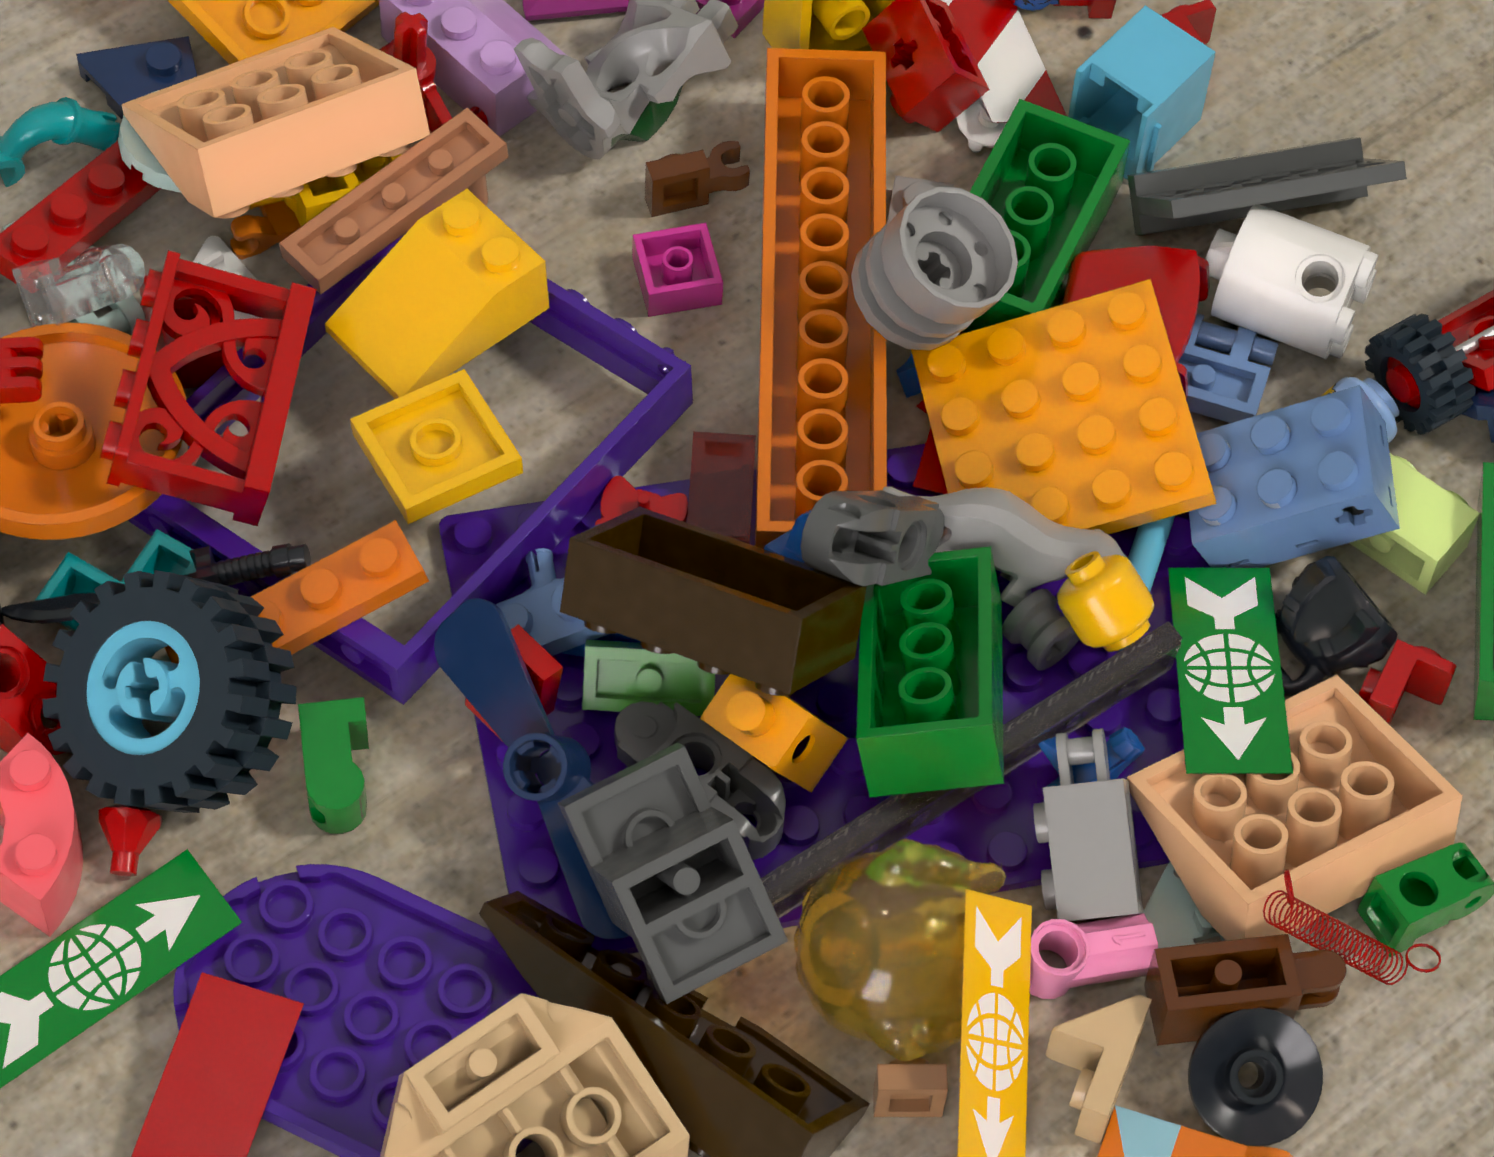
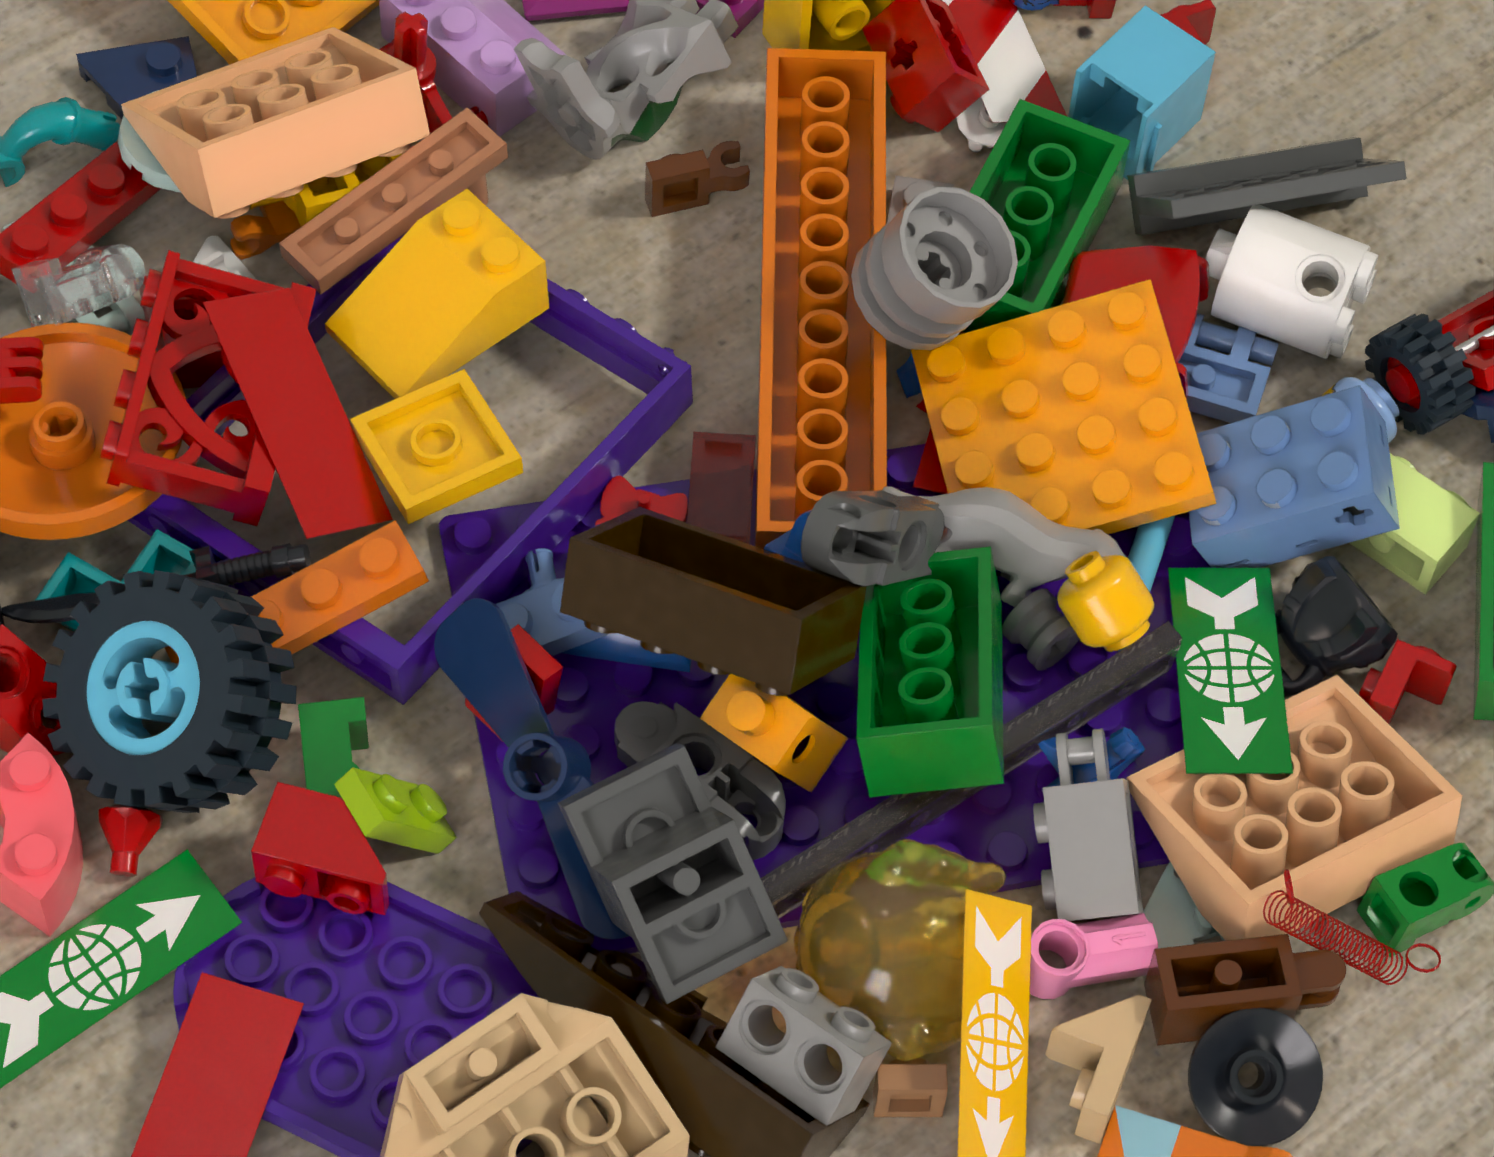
bright green plate [582,640,715,716] -> none
dark pink piece [632,223,723,317] -> none
none -> red sticker [203,288,393,539]
none -> red slope [251,782,389,915]
none -> lime plate [334,767,457,854]
none -> light grey brick [715,966,892,1126]

